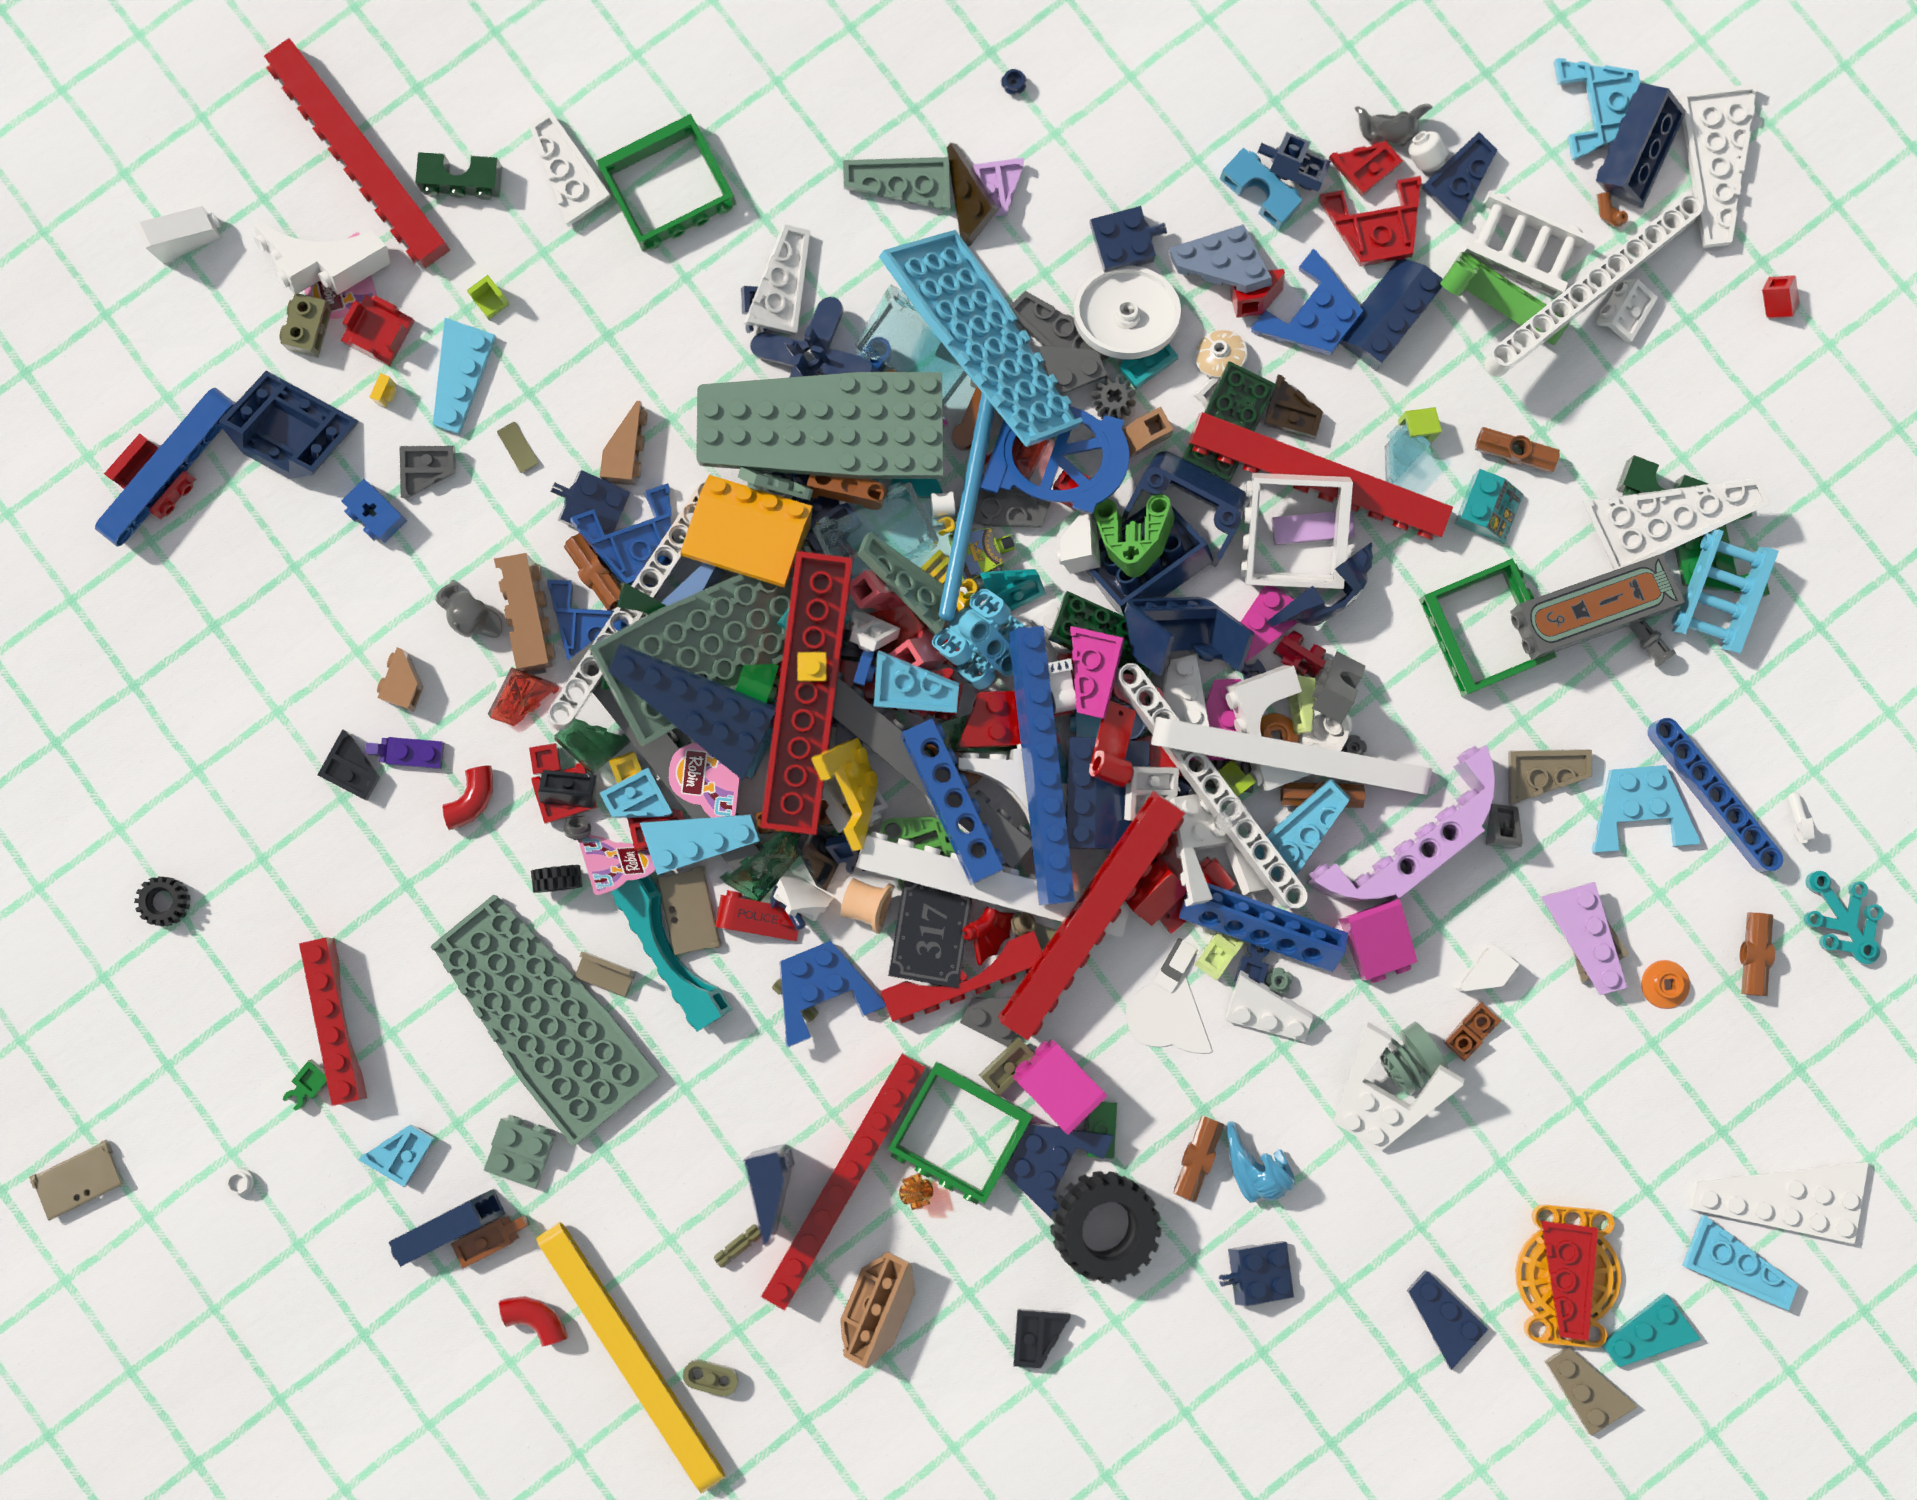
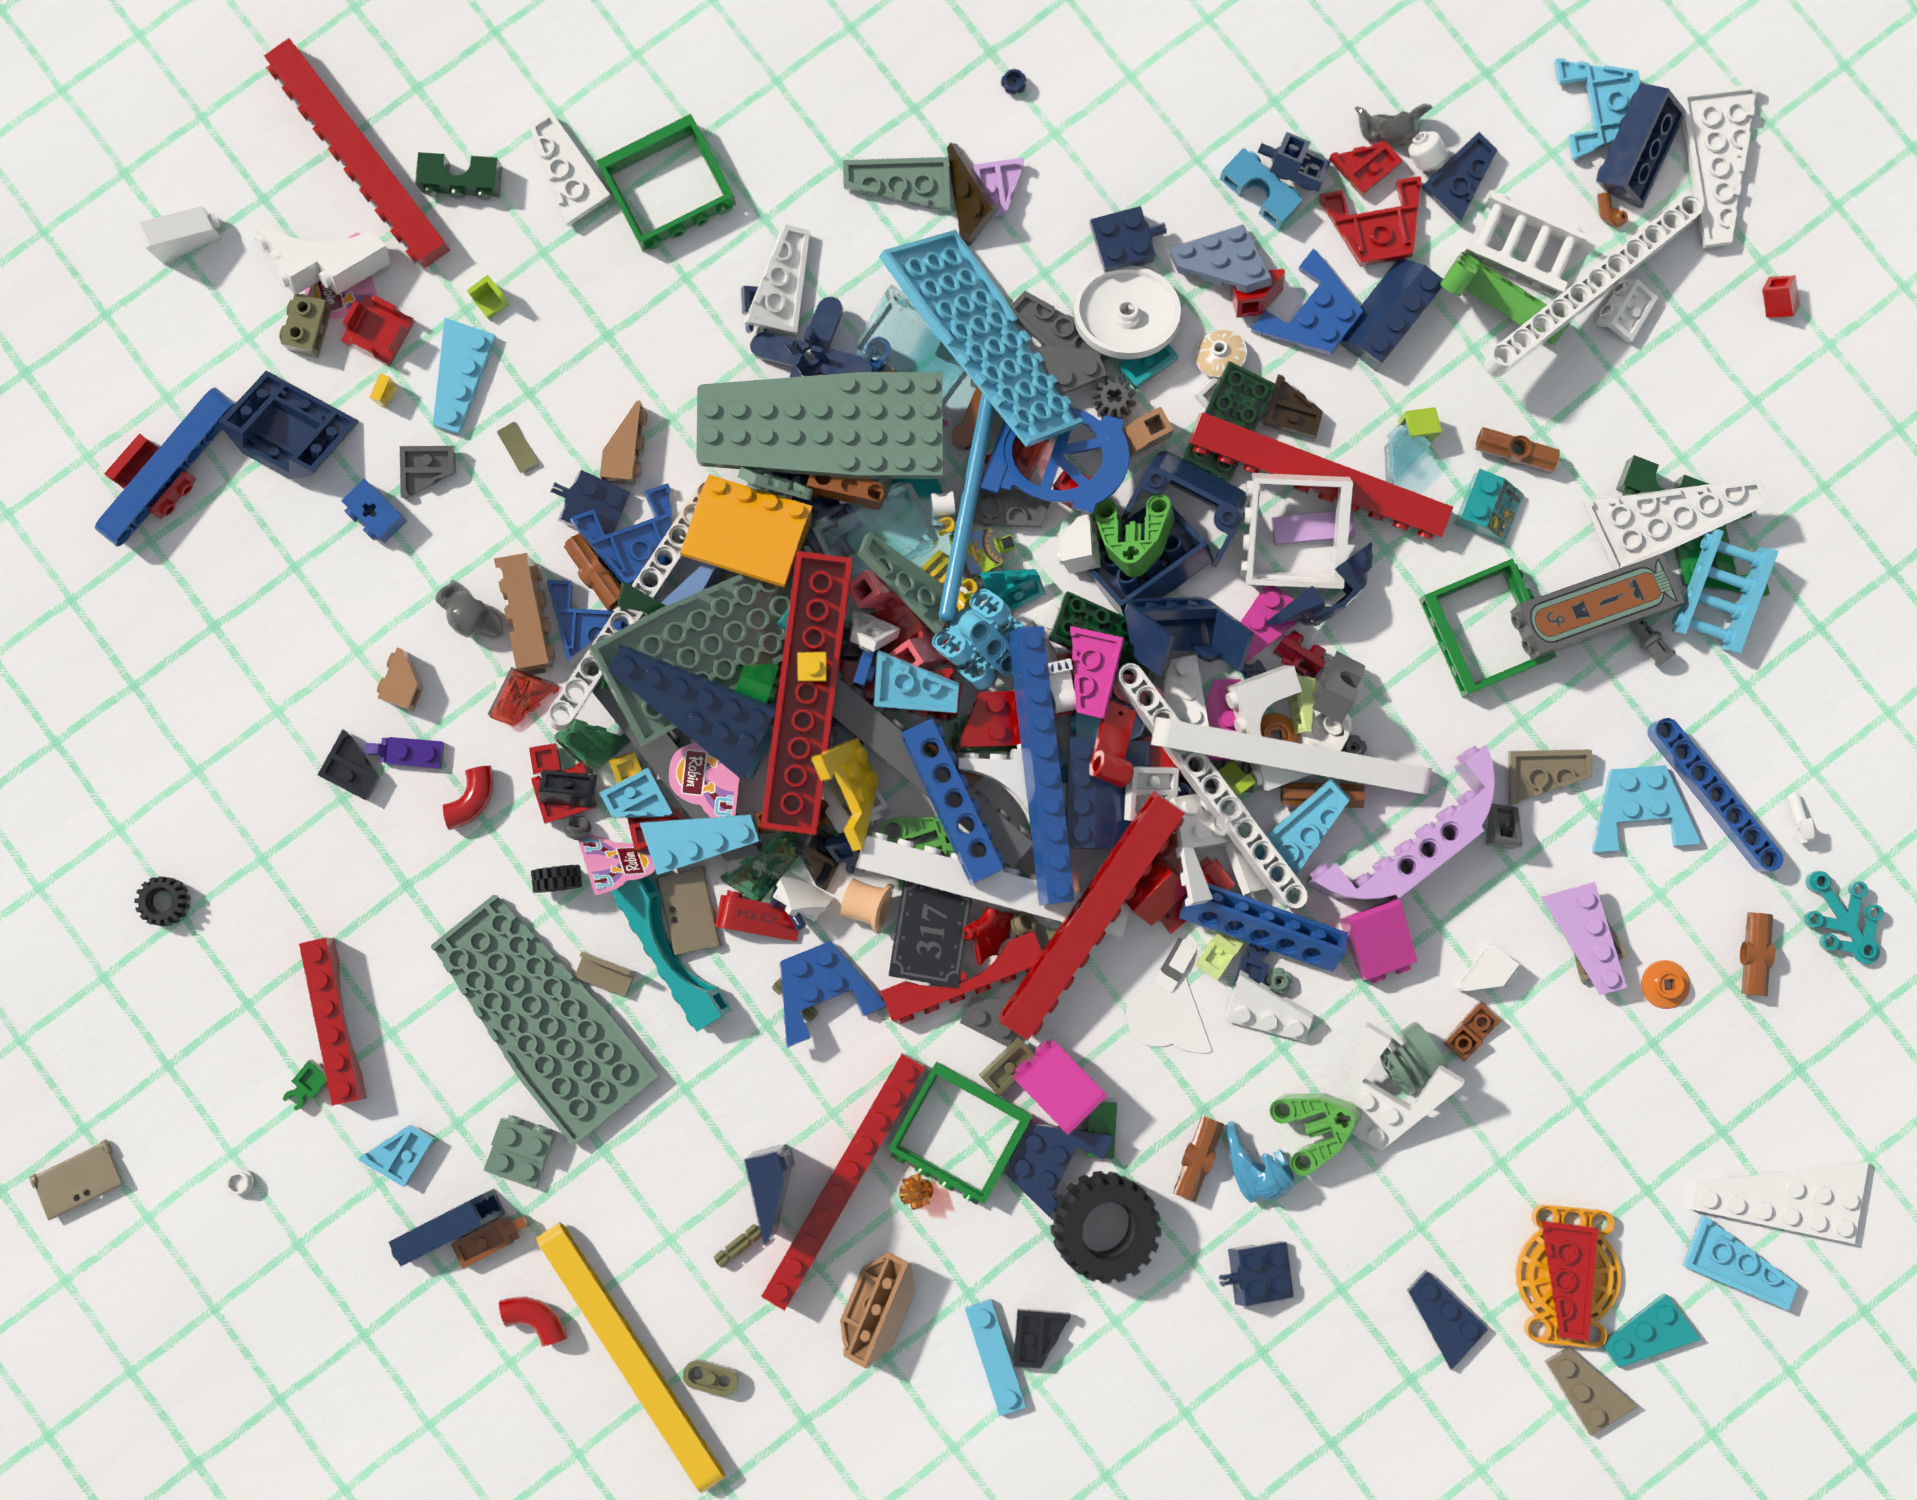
none -> medium azure plate [965,1299,1026,1416]
none -> bright green connector [1269,1093,1361,1176]

